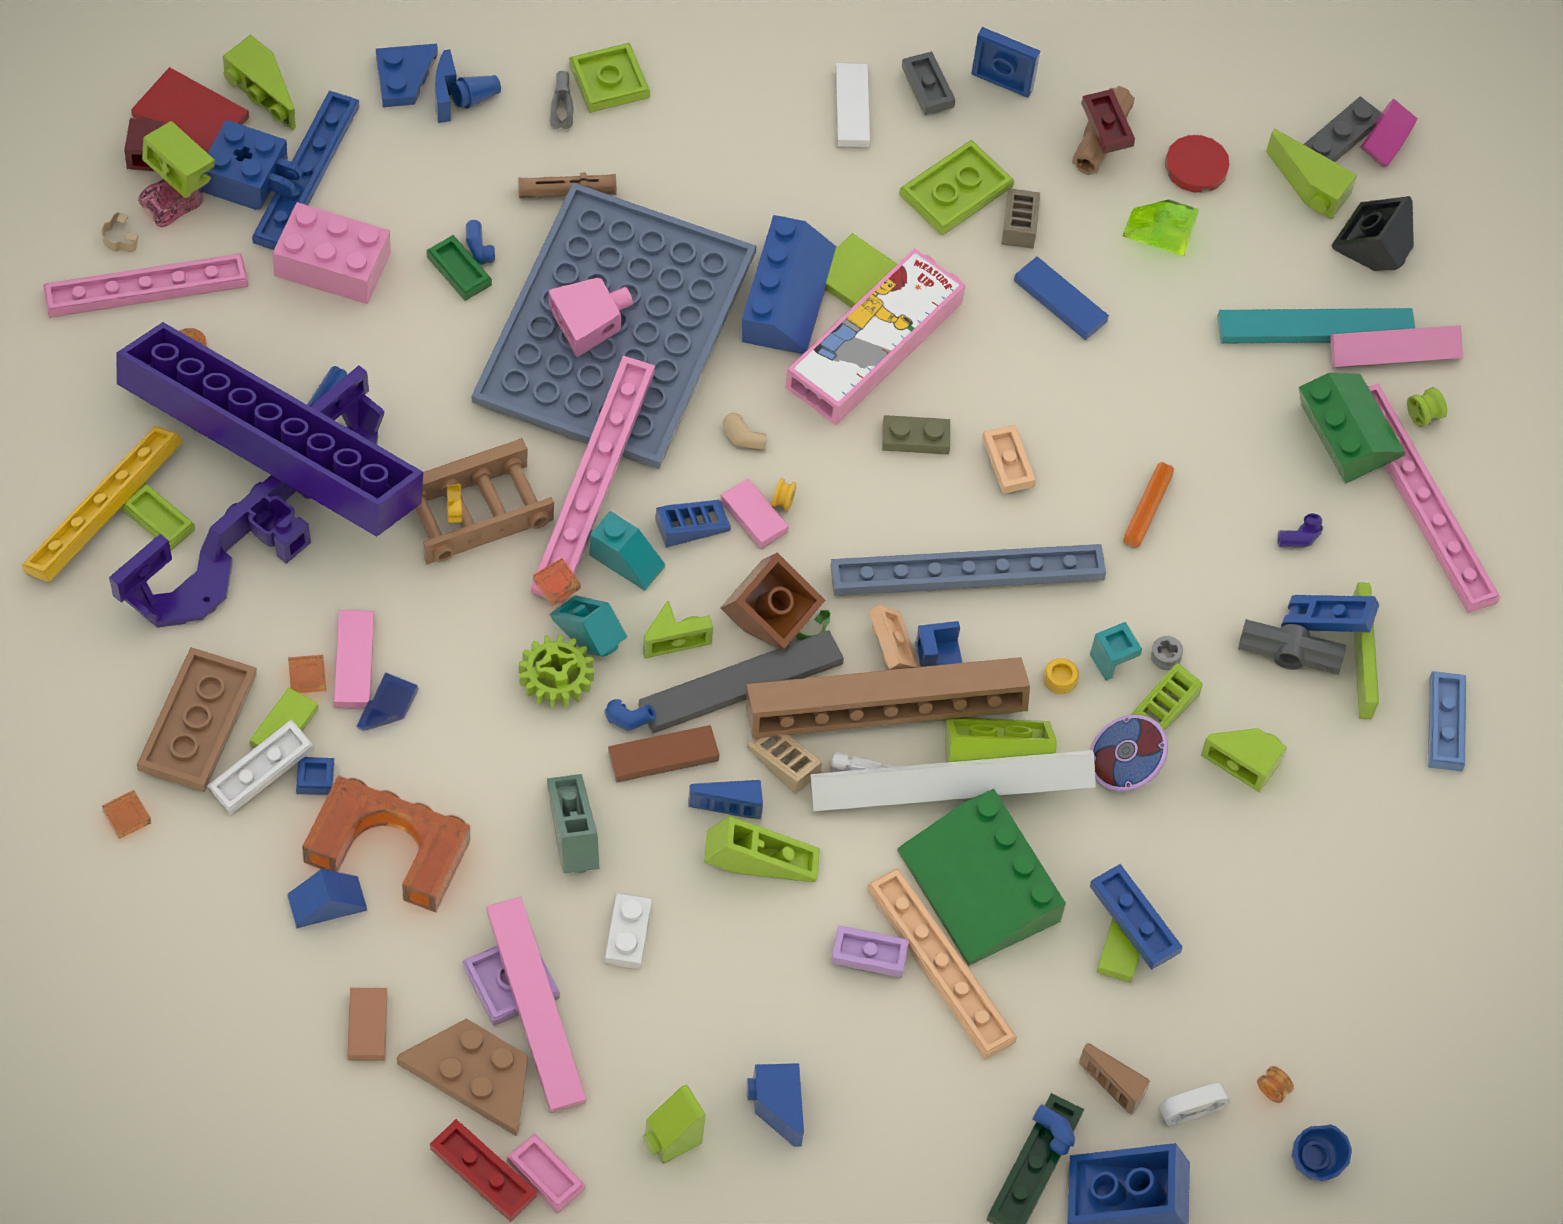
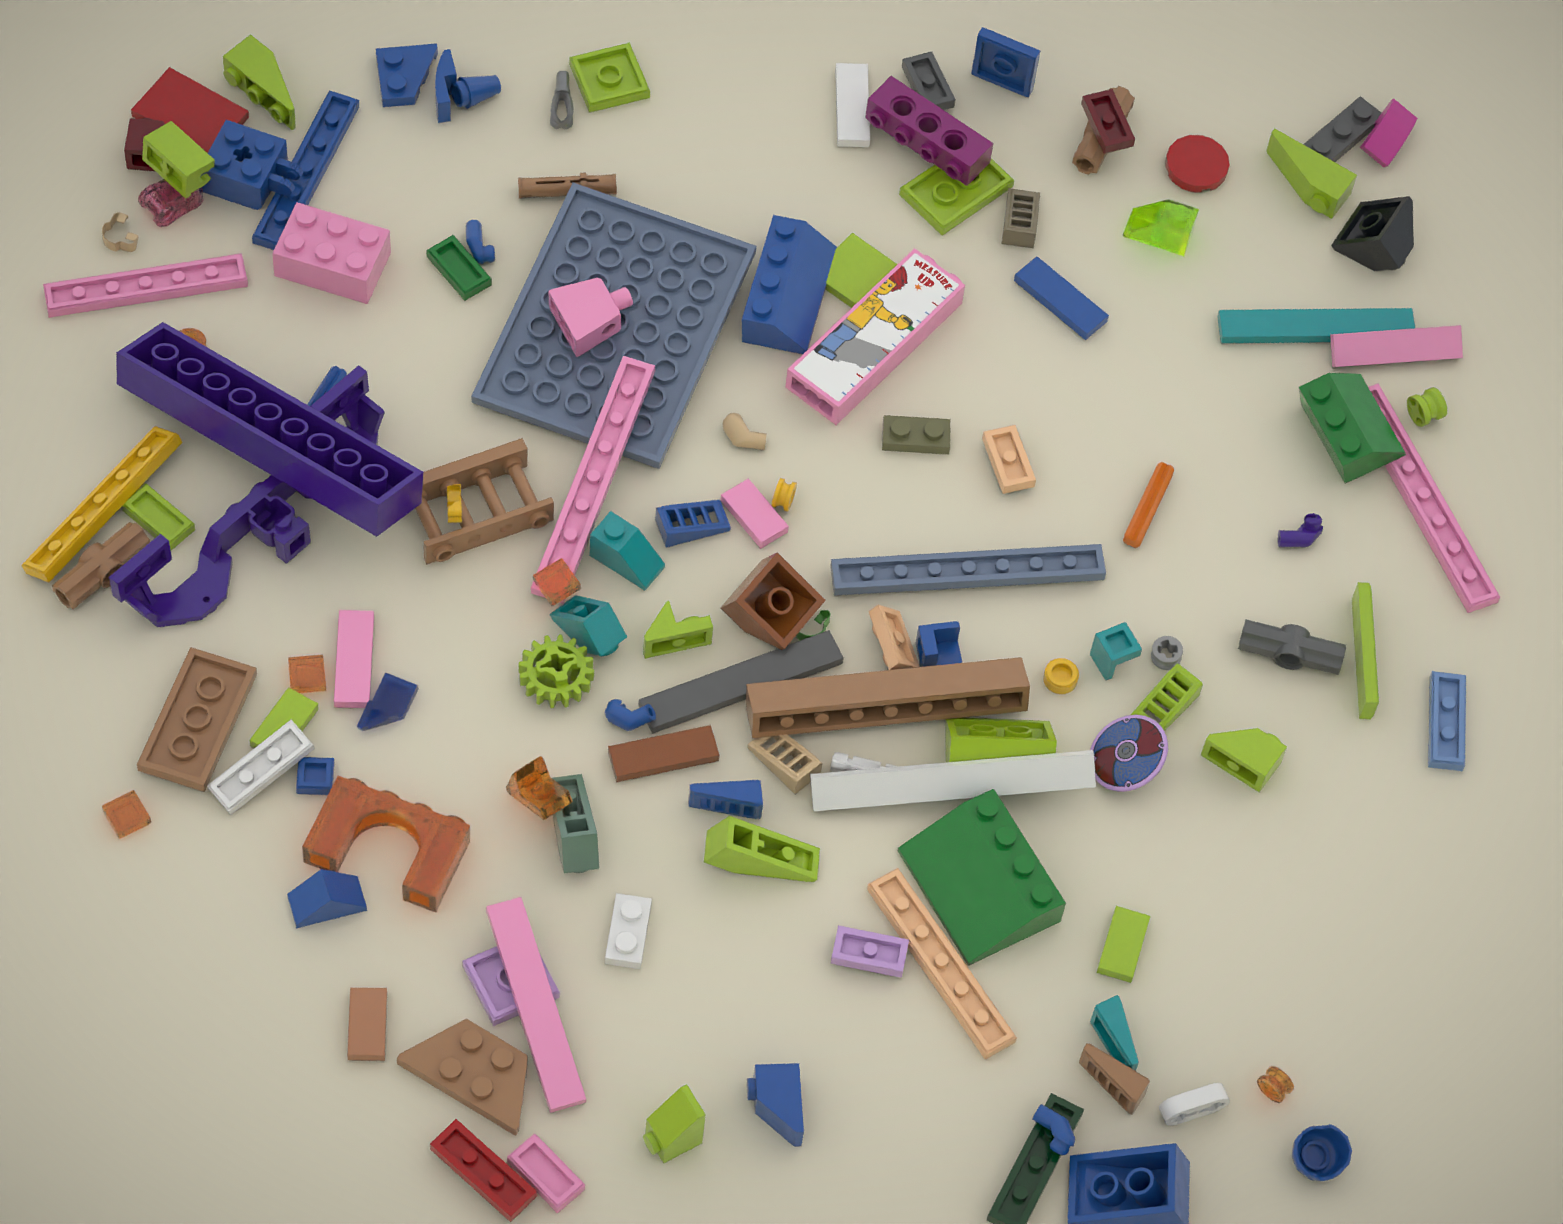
blue plate [1089,864,1183,970] -> none
blue plate [1281,595,1380,632] -> none
none -> medium nougat piece [52,522,150,609]
none -> clear orange slope [506,756,573,820]
none -> magenta brick [865,76,994,186]
none -> teal slope [1090,995,1139,1071]

